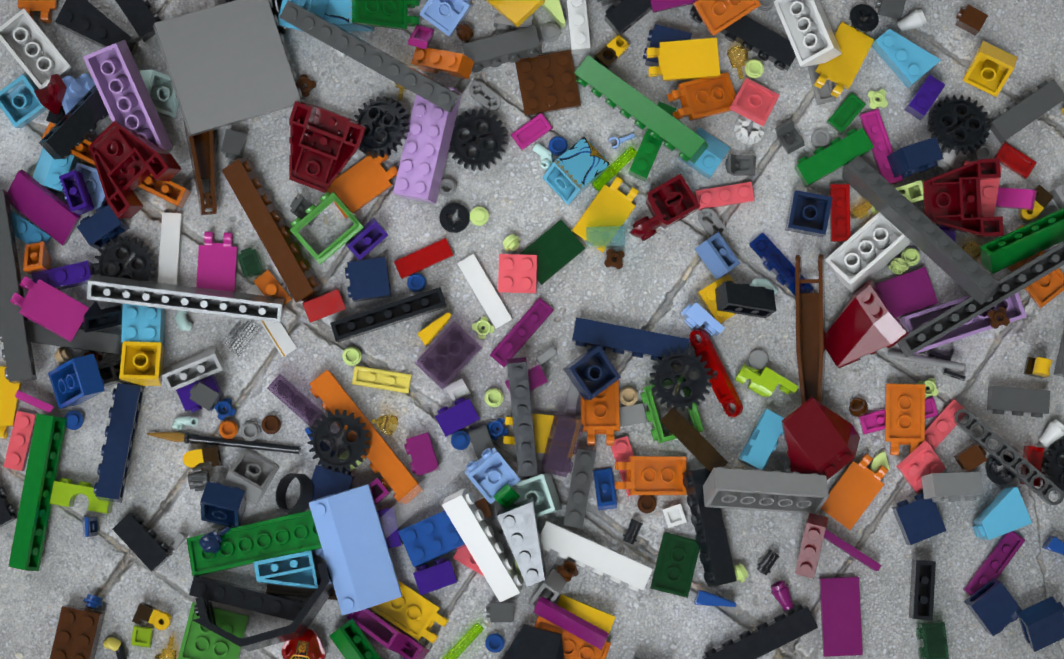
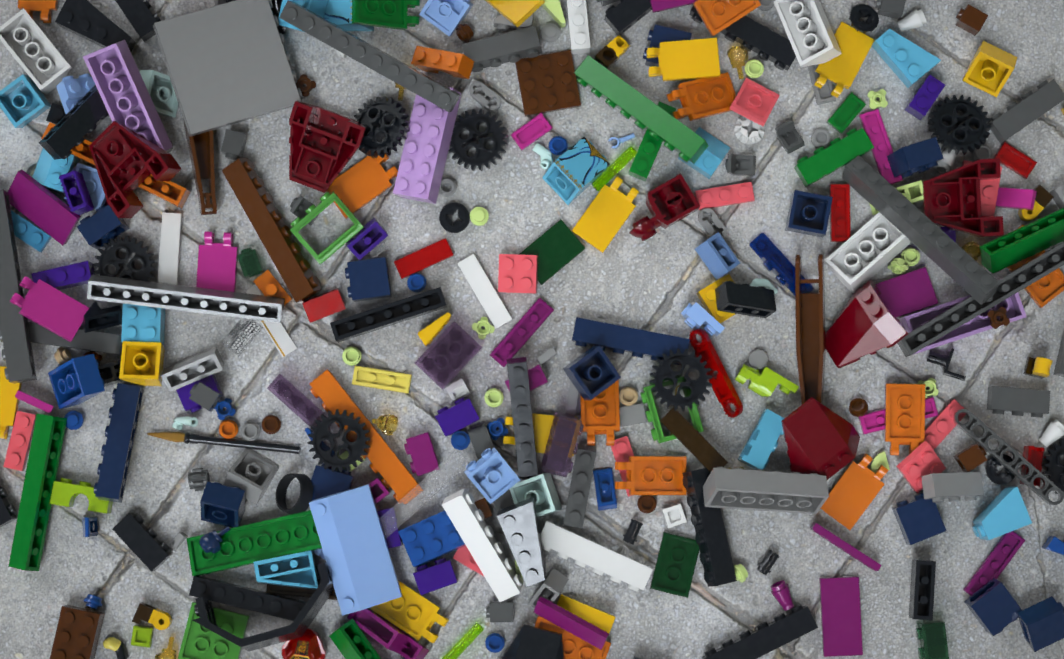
orange slope [23,241,51,274] -> none
dark red slope [34,74,67,115] -> none
light aqua arm [175,310,192,332] -> none
leg [183,446,222,468] -> none
dark pink tile [408,25,435,49] -> none
green tile [493,483,520,508] -> none
yellowish green plate [502,234,521,251] -> none
reddish brown plate [556,561,579,582] -> none
clear light blue brick [586,226,625,249] -> none
reddish brown plate [604,249,625,269] -> none
blue slope [694,589,737,607] -> none
brick [795,513,829,579] -> none
clear yellow plate [850,201,872,219] -> none
light grey bar [887,350,966,371] -> none

